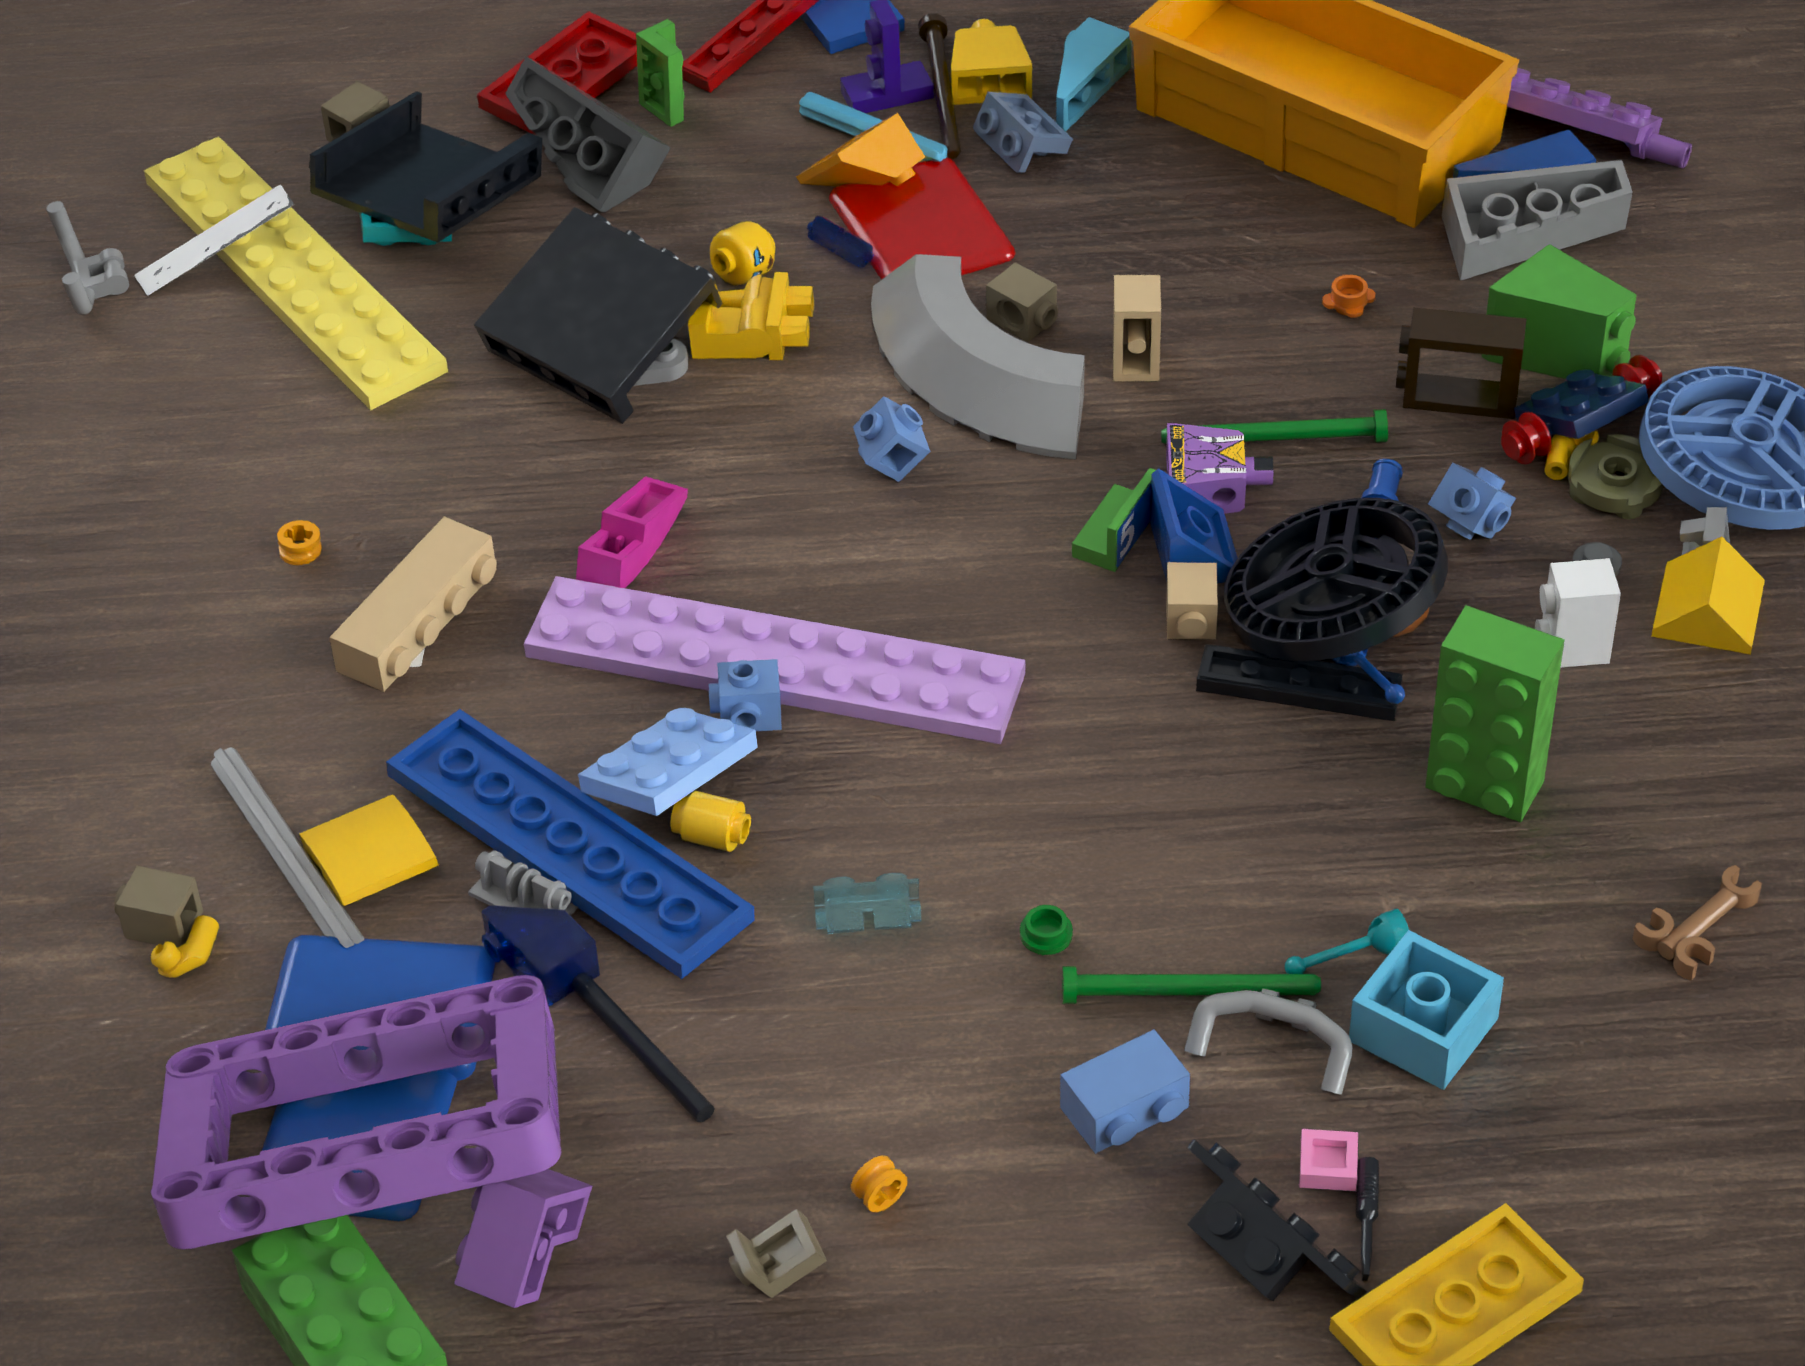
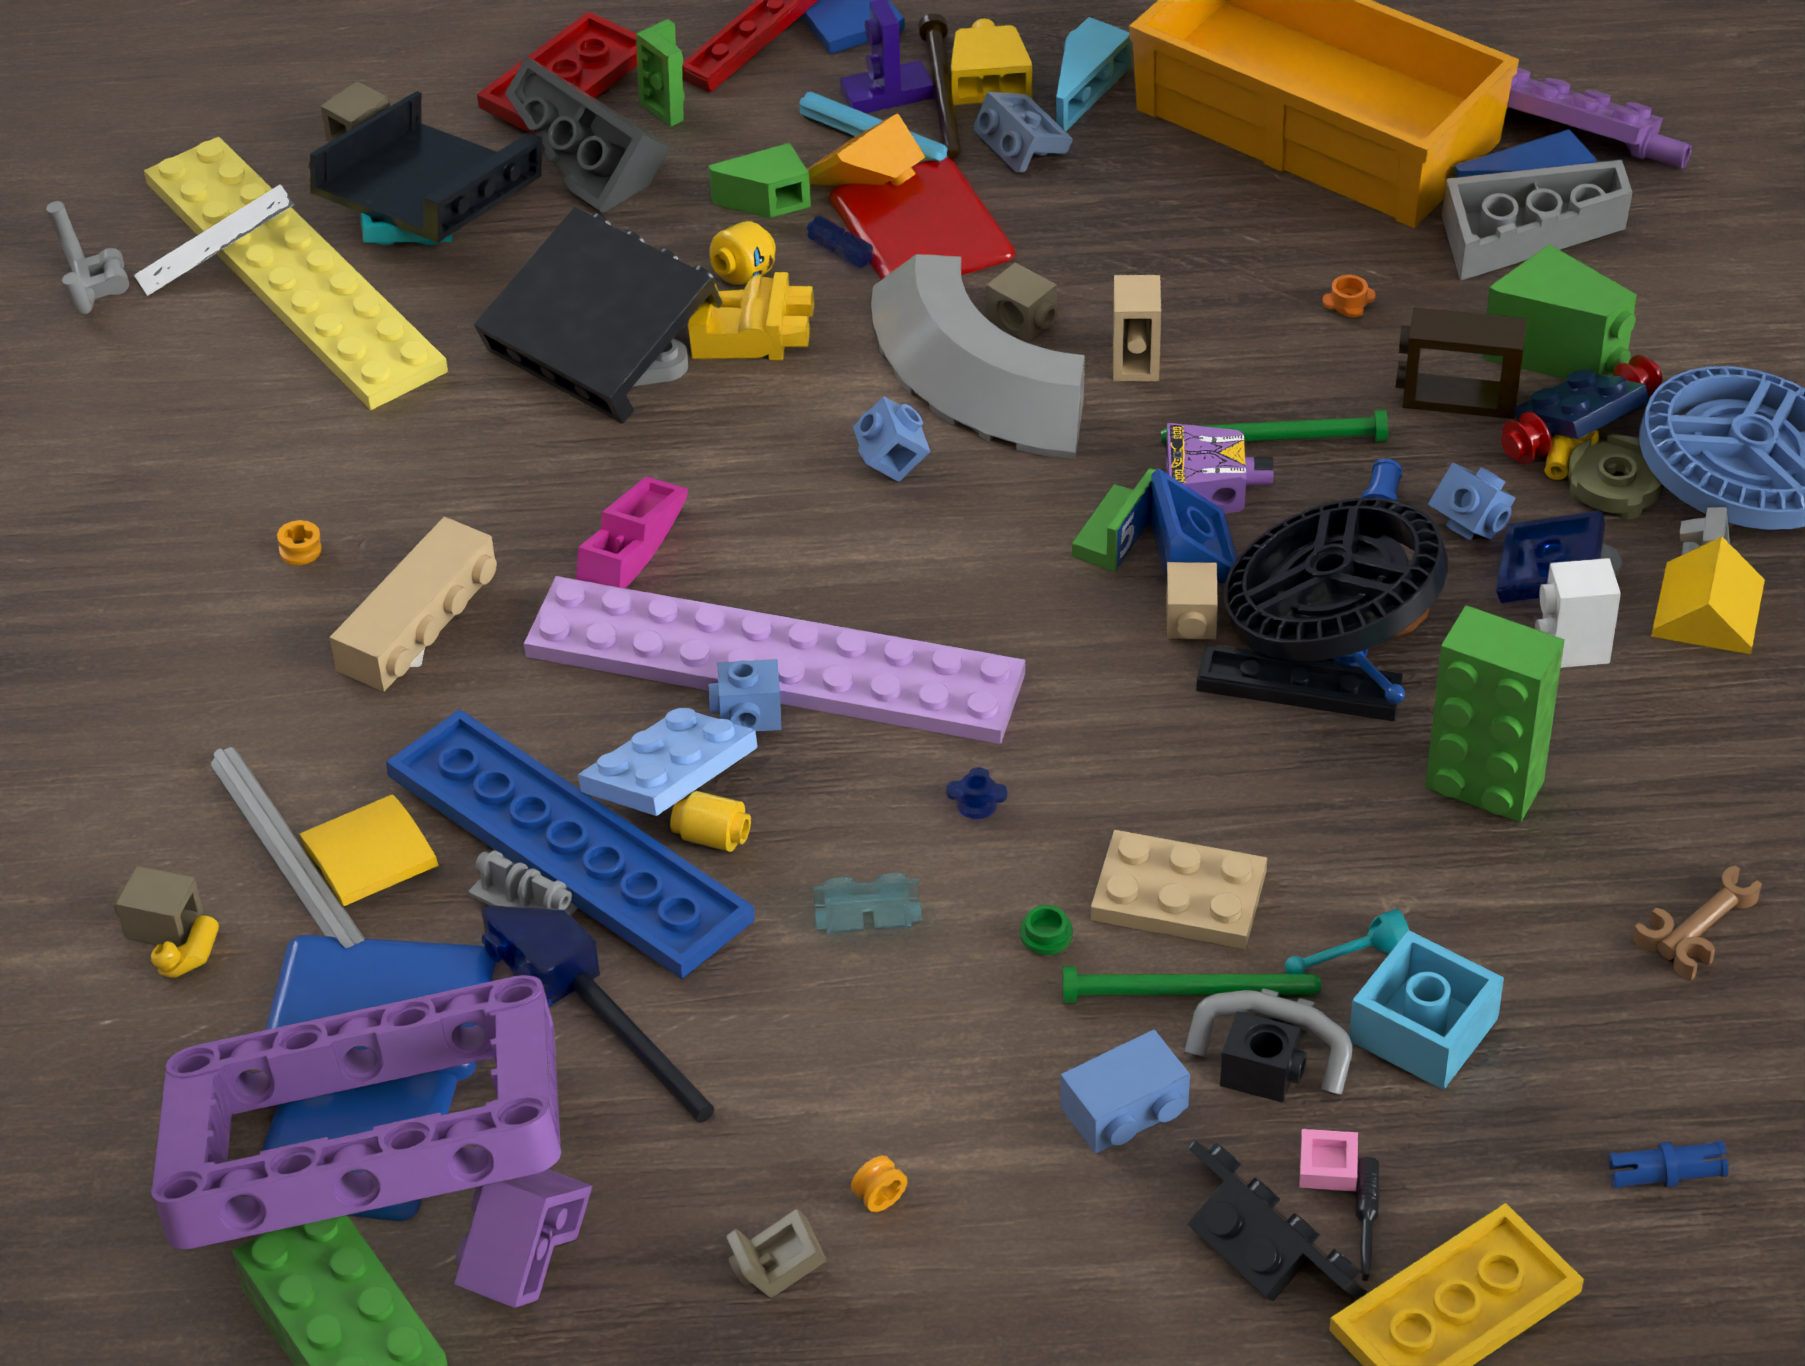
none -> bright green slope [708,143,811,218]
none -> clear blue plate [946,767,1008,819]
none -> tan plate [1091,830,1267,950]
none -> black brick [1220,1011,1307,1103]
none -> clear blue tile [1496,511,1606,603]
none -> blue pin [1608,1140,1729,1189]

